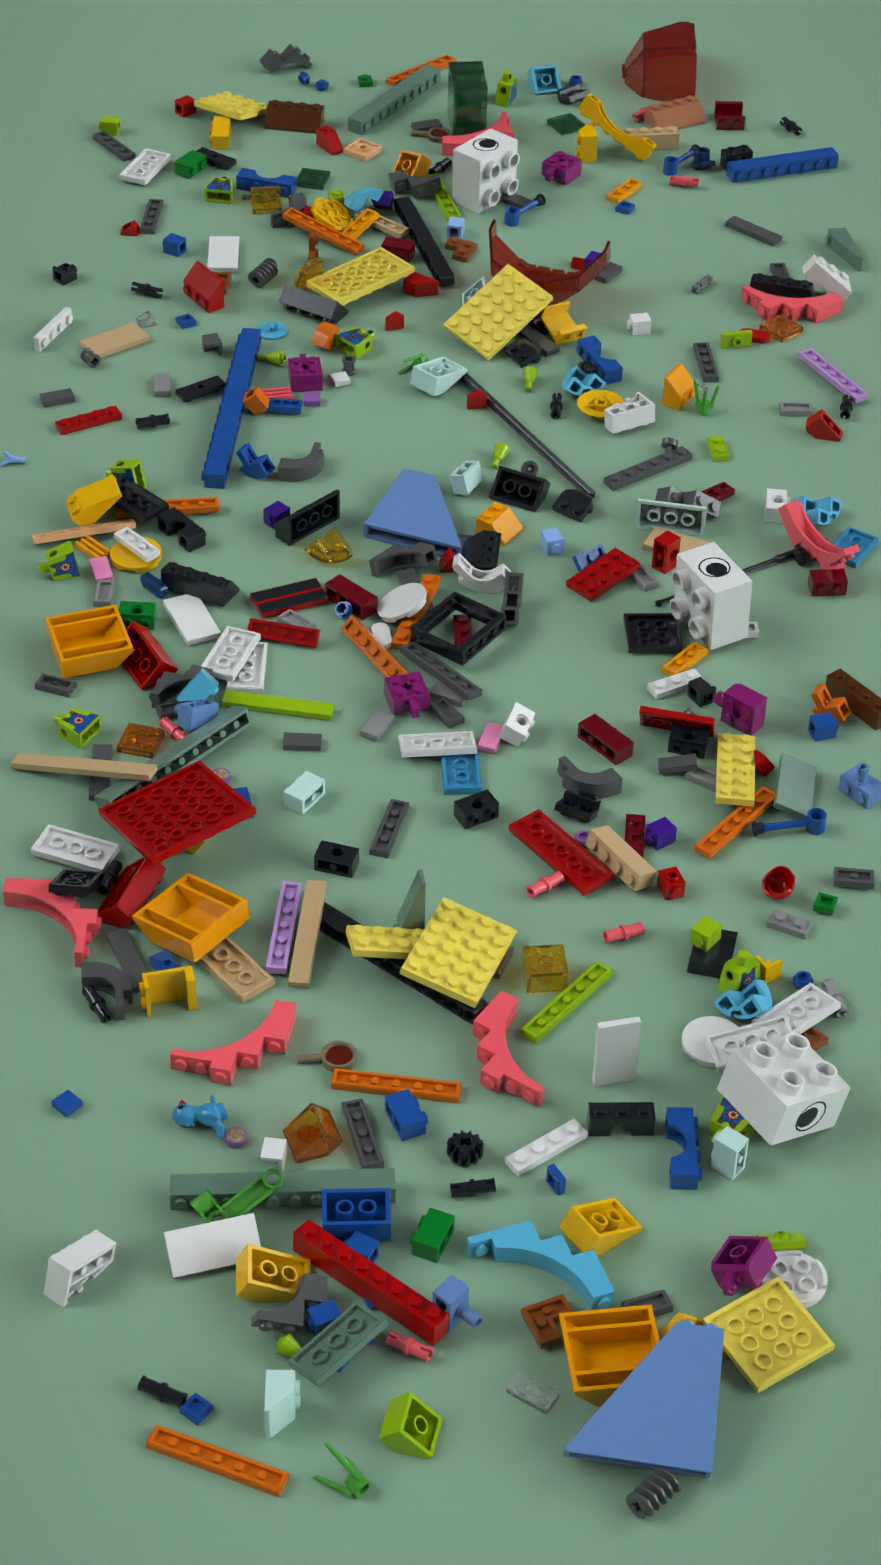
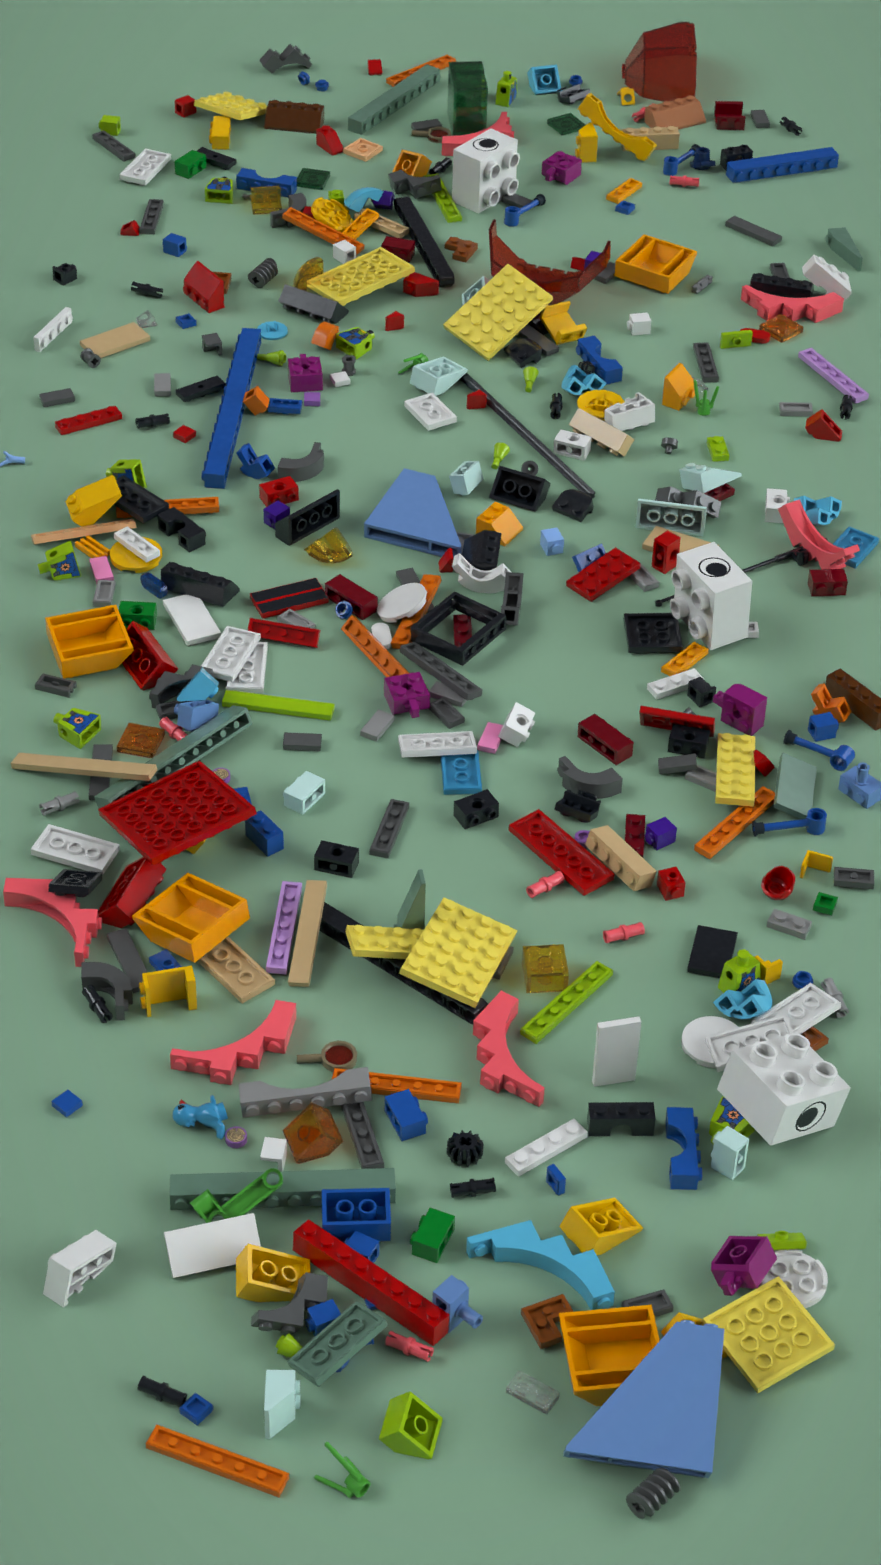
black pin [97,860,123,895] -> none
white tile [207,236,240,273] -> none
coral tile [261,386,293,401] -> none
dark orange plate [308,230,319,272] -> none
green plate [357,74,373,87] -> none
dark grey arch [369,542,438,577] -> none
light blue brick [447,216,465,239] -> none
dark grey plate [603,446,692,491] -> none
lime brick [690,915,722,952] -> none
none -> light grey pin [39,791,80,816]
none -> red tile [173,425,196,443]
none -> light grey arch [239,1067,372,1117]
none -> blue brick [245,810,284,857]
none -> red brick [259,476,299,507]
none -> white brick [333,240,356,264]
none -> red slope [367,59,382,75]
none -> white plate [404,392,457,431]
none -> white brick [553,429,592,461]
none -> tan brick [569,408,634,457]
none -> light orange slope [615,234,697,294]
none -> yellow bracket [617,87,635,105]
none -> light aqua slope [679,463,742,493]
none -> dark grey tile [750,110,770,128]
none -> blue piece [783,730,855,771]
none -> yellow bracket [800,850,833,879]

